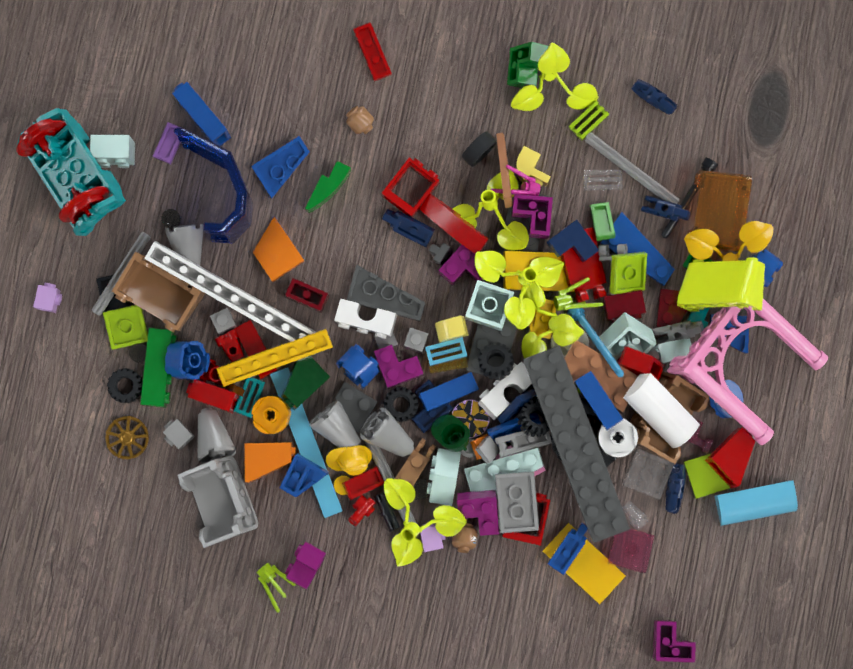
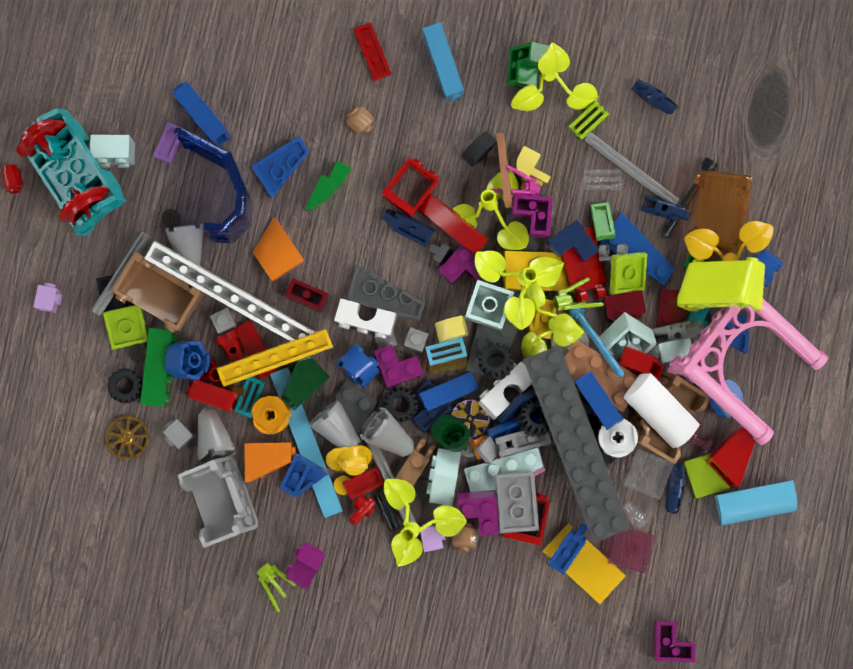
none -> red brick [1,164,24,194]
none -> dark azure slope [423,22,464,101]

